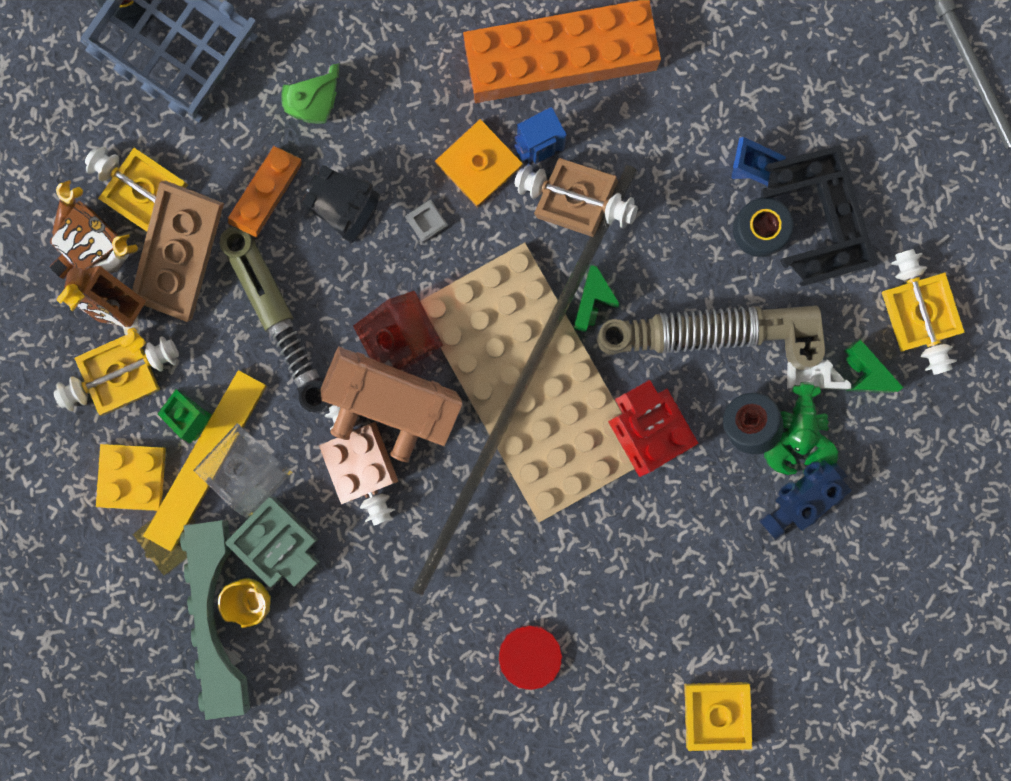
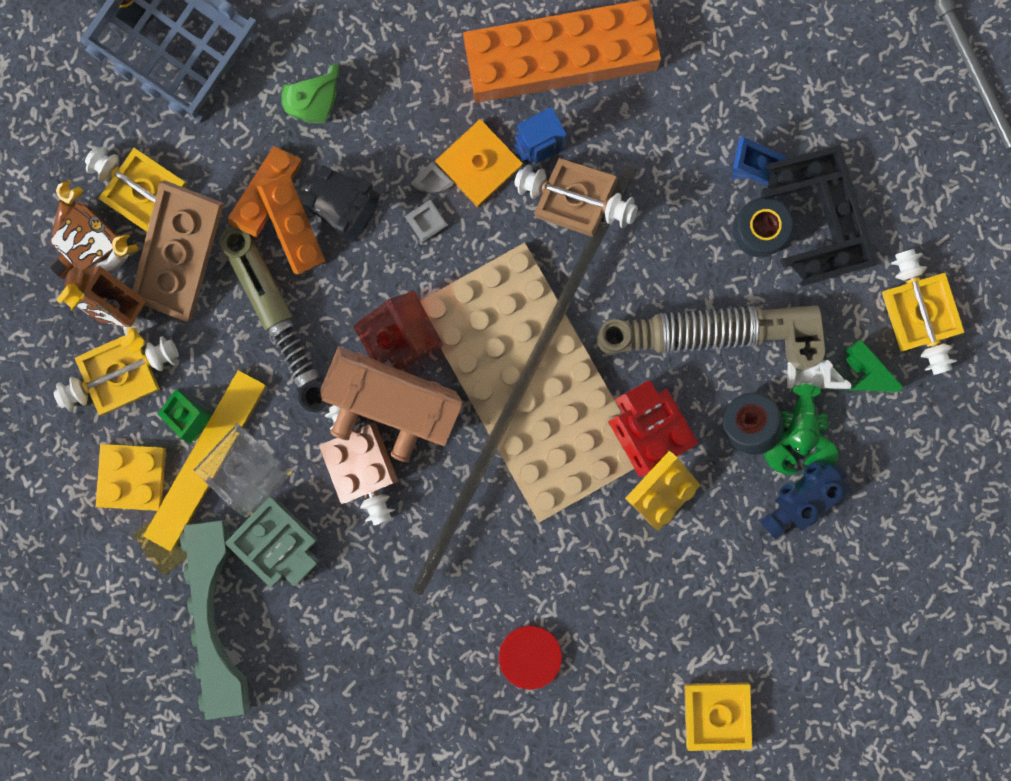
yellow hair [218,578,271,628] -> none
green slope [574,265,619,332] -> none
none -> orange plate [257,173,325,274]
none -> light grey tile [411,161,455,194]
none -> yellow plate [625,451,701,531]

